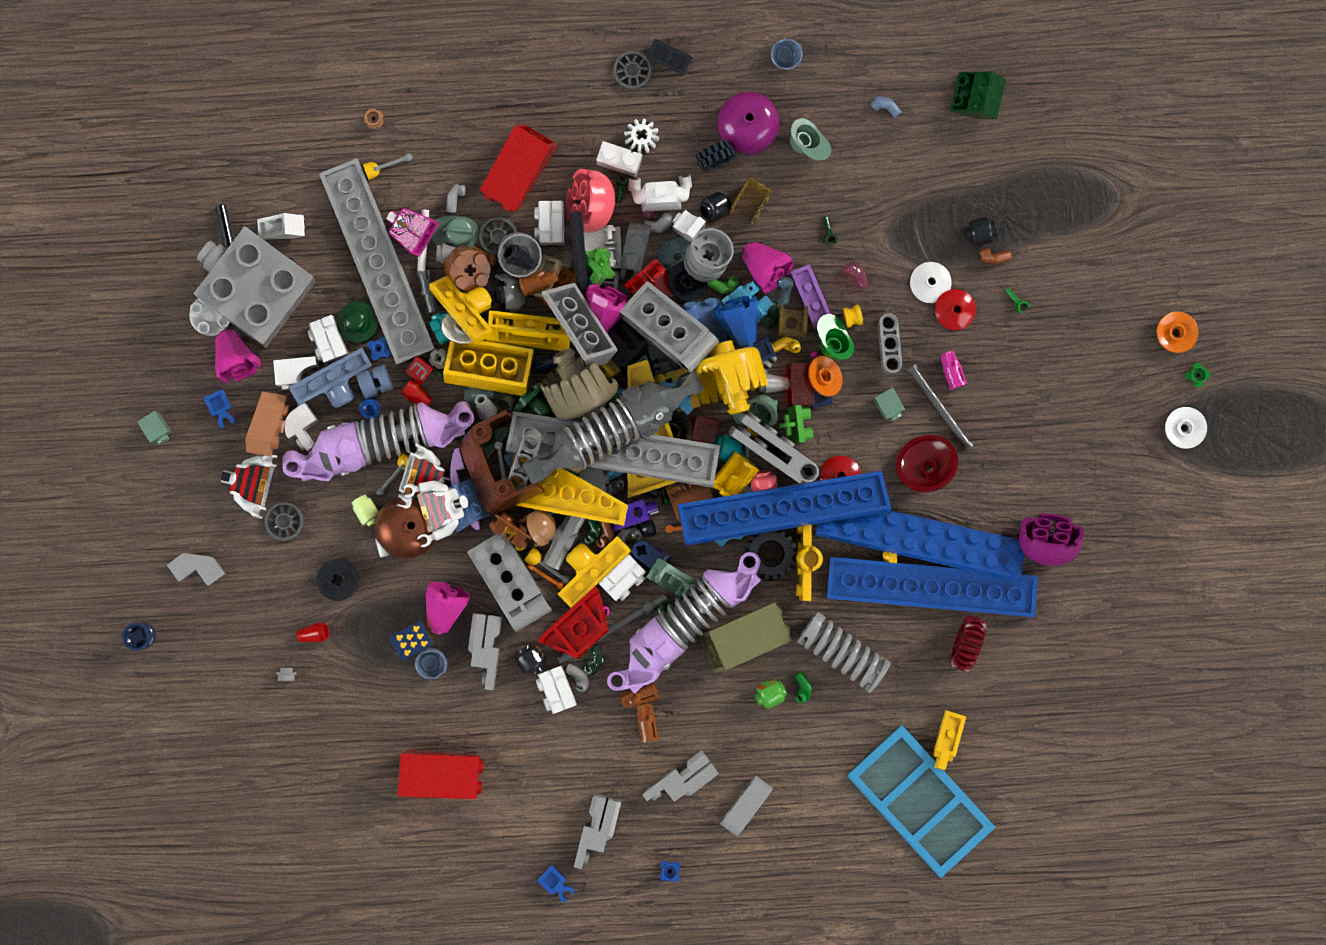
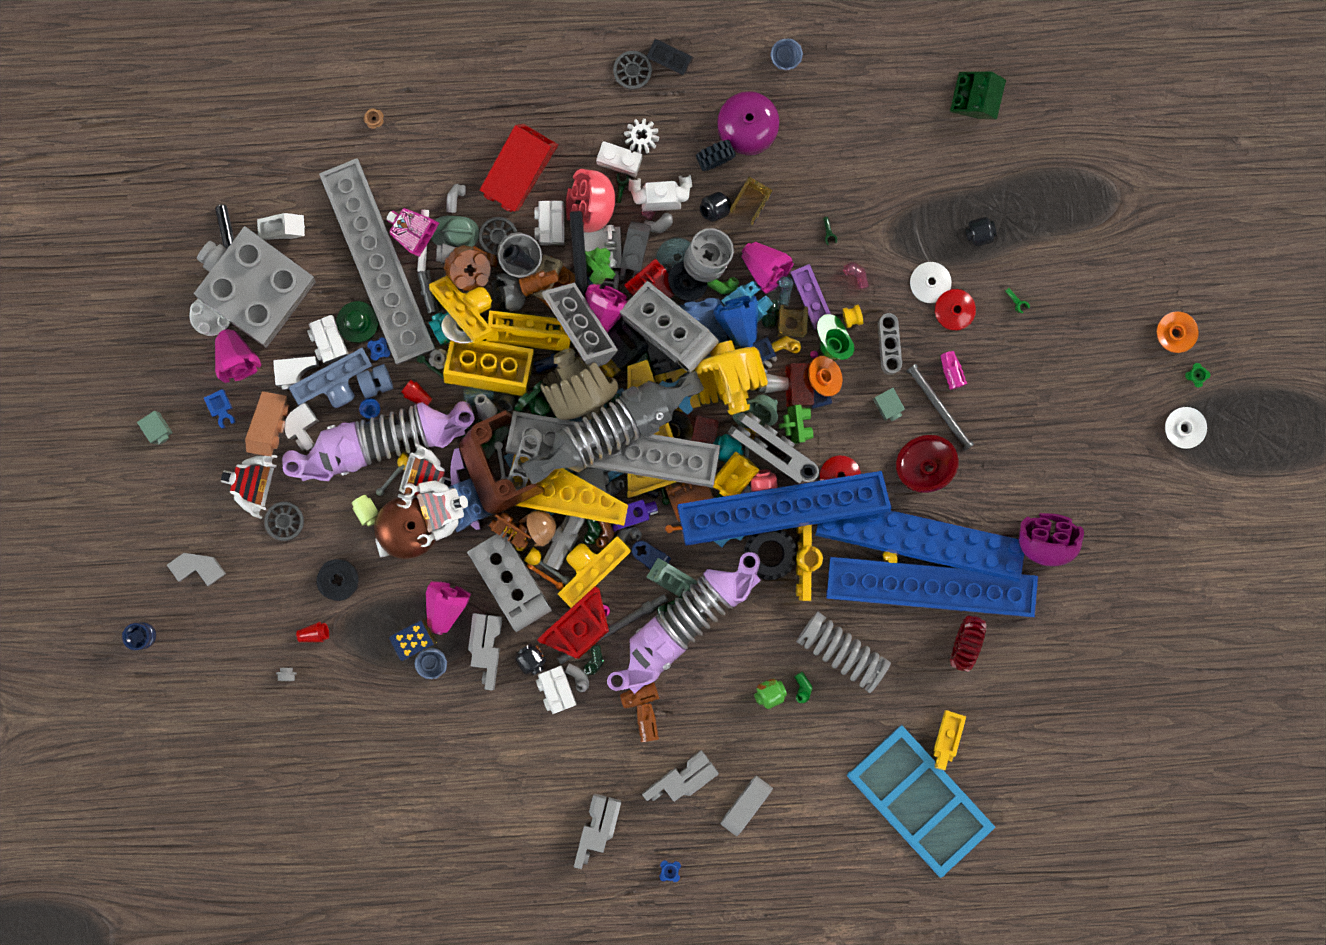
hinge [363,153,413,180] -> none
red slope [398,750,484,799] -> none
red tile [405,356,435,385] -> none
blue plate [537,864,575,903] -> none
white brick [599,554,646,601] -> none
black hinge [640,519,656,537] -> none
white arch [672,210,706,243] -> none
olive slope [698,602,792,673] -> none
sand green piece [790,118,831,161] -> none
sand blue arm [871,96,902,118] -> none
dark orange arm [980,248,1012,264] -> none

